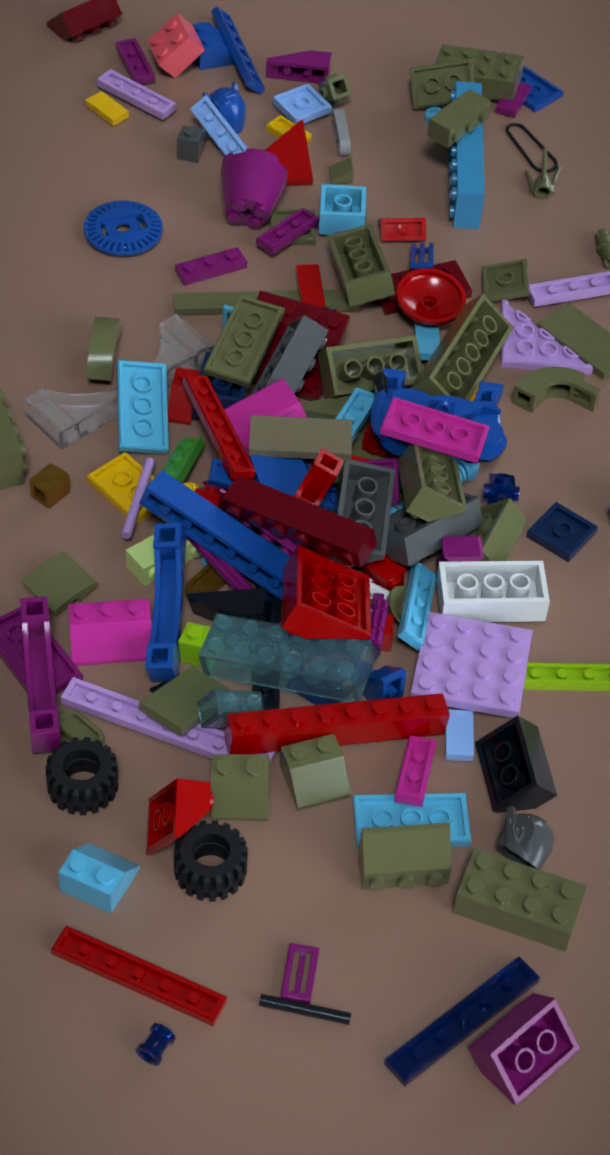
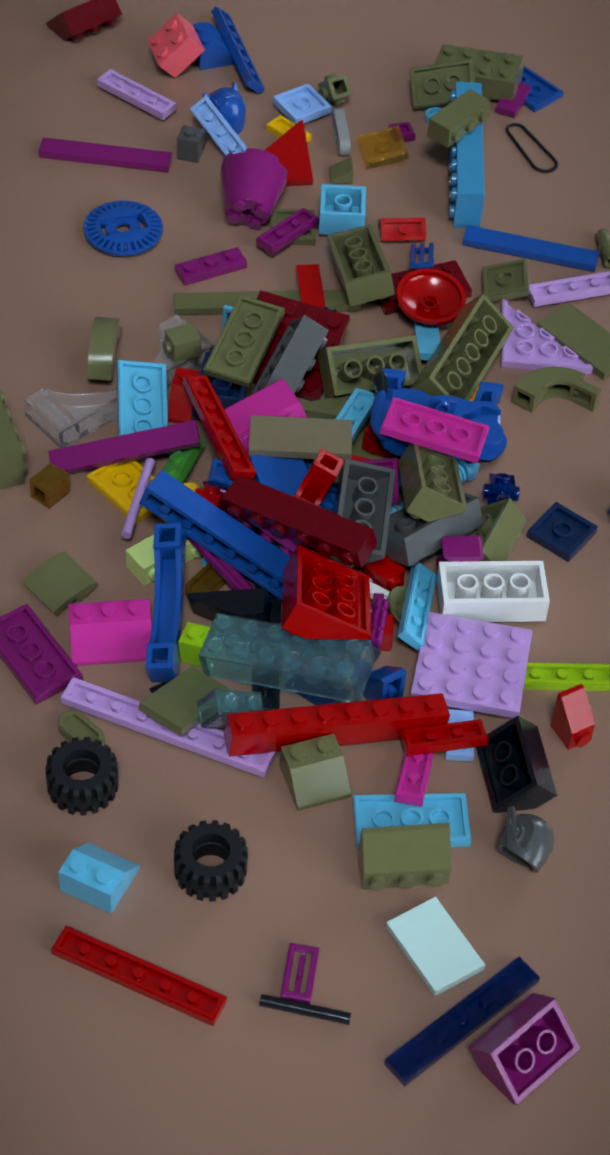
magenta arch [20,596,60,753] -> none
yellow tile [85,91,129,126] -> none
magenta plate [116,38,155,85] -> none
clear blue bush [136,1023,176,1066] -> none
red slope [146,778,214,855] -> none
olive slope [210,754,271,821] -> none
magenta slope [266,50,332,84] -> none
olive brick [453,848,586,952] -> none
olive plant [525,147,561,199] -> none
none -> magenta tile [39,137,172,172]
none -> magenta tile [48,420,201,474]
none -> olive brick [162,322,201,363]
none -> clear yellow tile [357,126,409,169]
none -> light aqua tile [386,897,485,997]
none -> magenta tile [388,122,415,144]
none -> red tile [400,719,488,756]
none -> blue tile [462,225,599,272]
none -> red slope [550,684,595,750]

